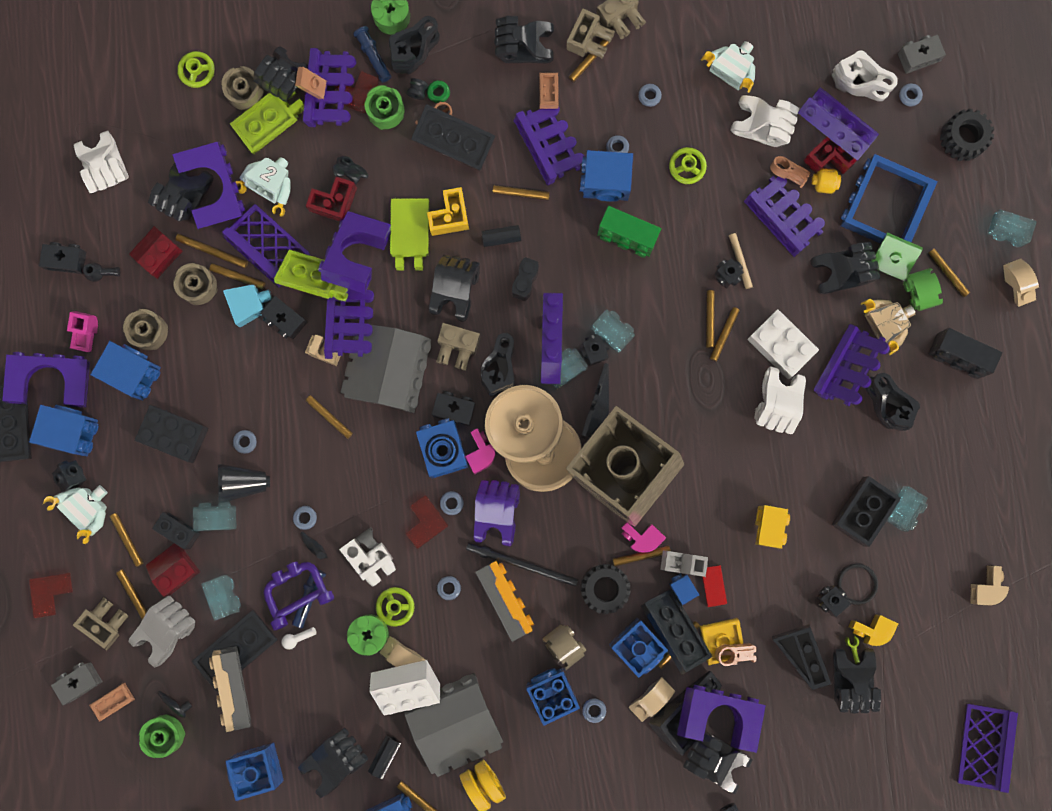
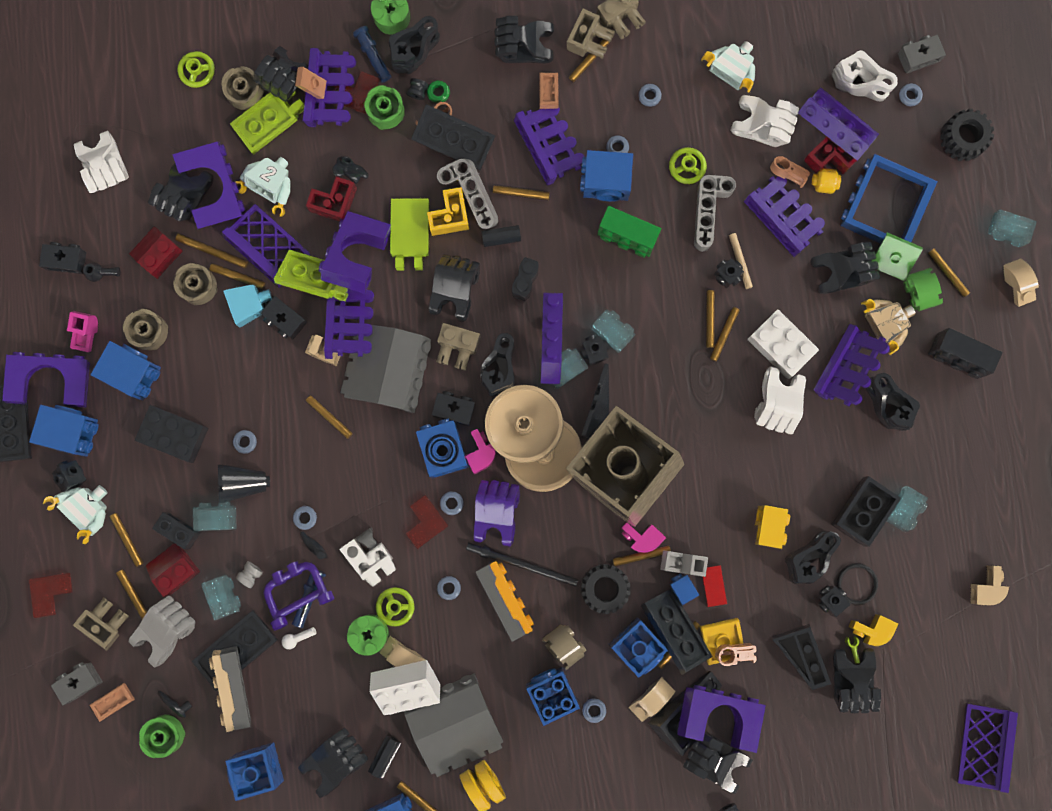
none -> light grey wheel [236,561,263,588]
none -> light grey beam [437,159,498,229]
none -> light grey beam [694,175,736,252]
none -> black piece [785,531,841,584]

